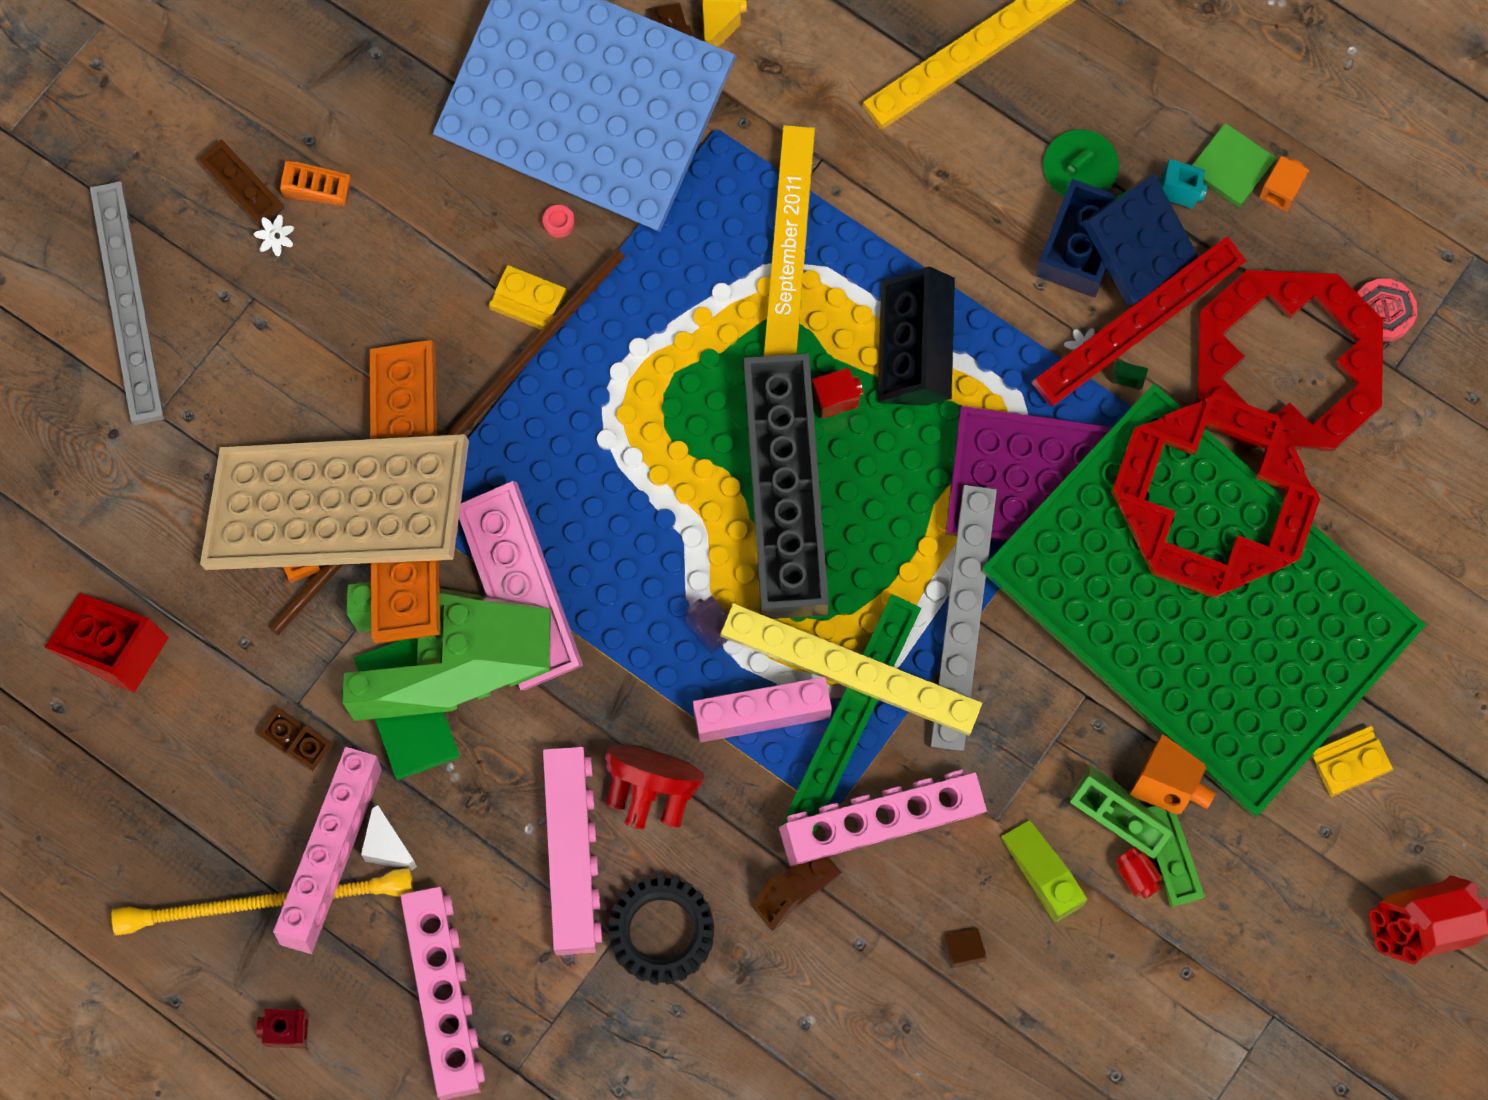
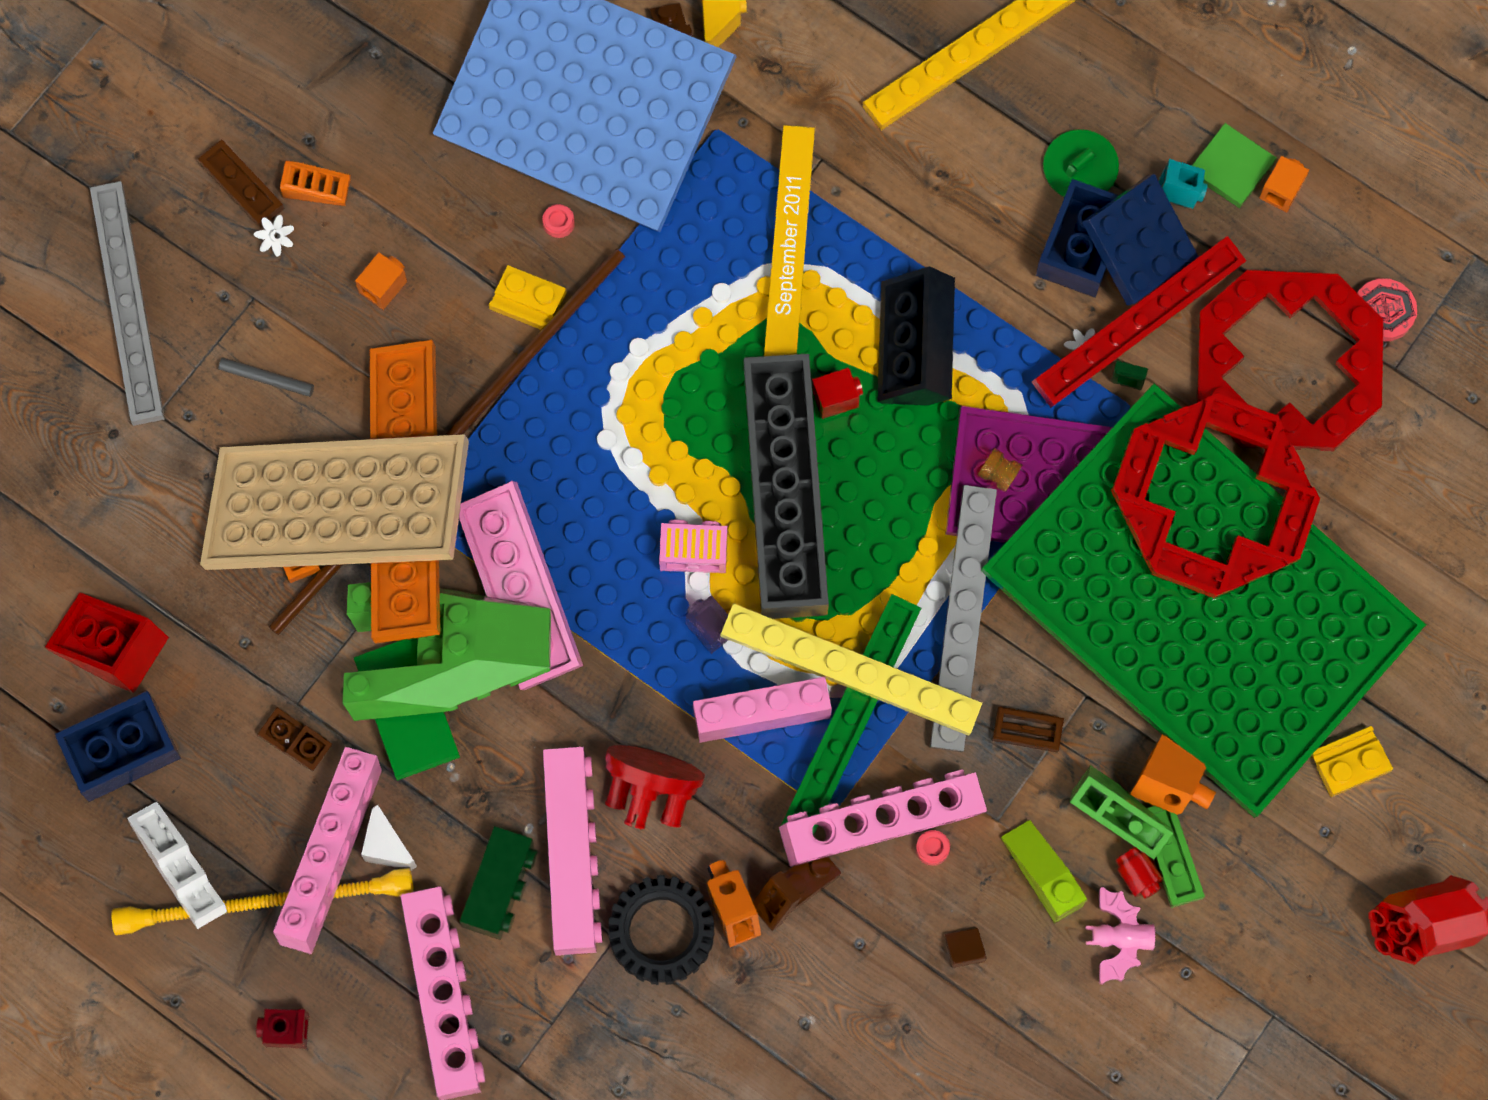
none -> dark blue brick [55,691,181,802]
none -> white slope [127,802,227,929]
none -> dark grey bar [219,358,314,397]
none -> orange brick [355,252,407,310]
none -> dark green brick [460,826,538,940]
none -> bright pink brick [659,520,727,573]
none -> orange torso [707,860,761,947]
none -> coral tile [916,830,950,866]
none -> clear yellow wheel [978,448,1023,493]
none -> reddish brown tile [992,706,1064,753]
none -> bright pink animal [1086,887,1155,984]

